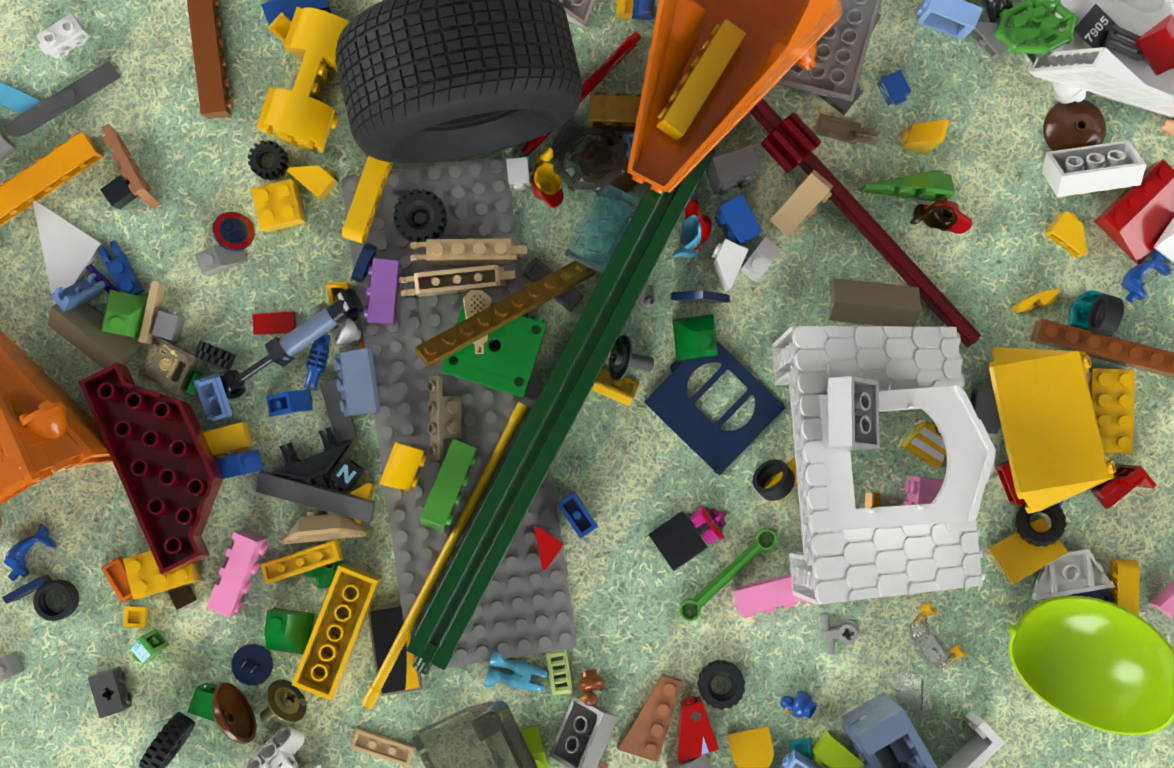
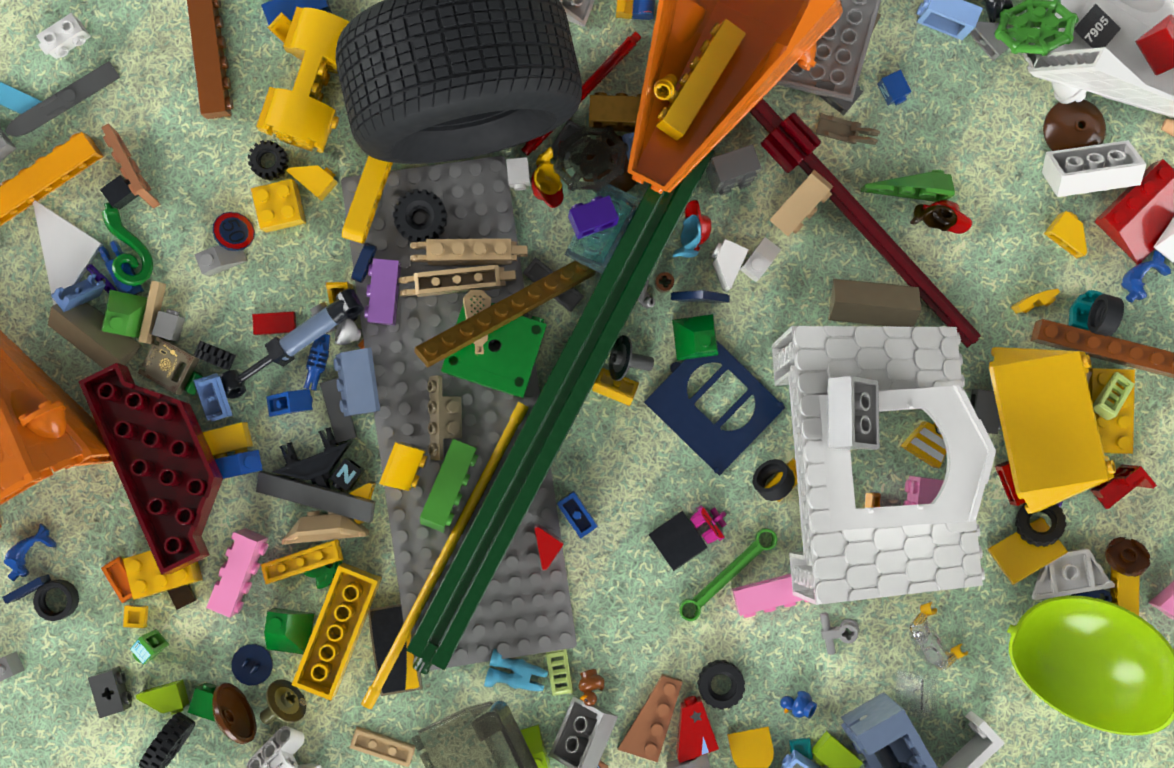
blue brick [714,194,762,246] -> none
yellow slope [901,119,950,155] -> none
dark grey tile [1103,25,1143,61] -> none
none -> green plant [101,202,153,286]
none -> lime slope [136,679,189,715]
none -> dark purple brick [568,195,619,239]
none -> yellow cone [654,74,677,100]
none -> reddish brown gear [655,272,674,293]
none -> yellowish green slope [1093,372,1135,420]
none -> reddish brown tile [1105,537,1150,577]

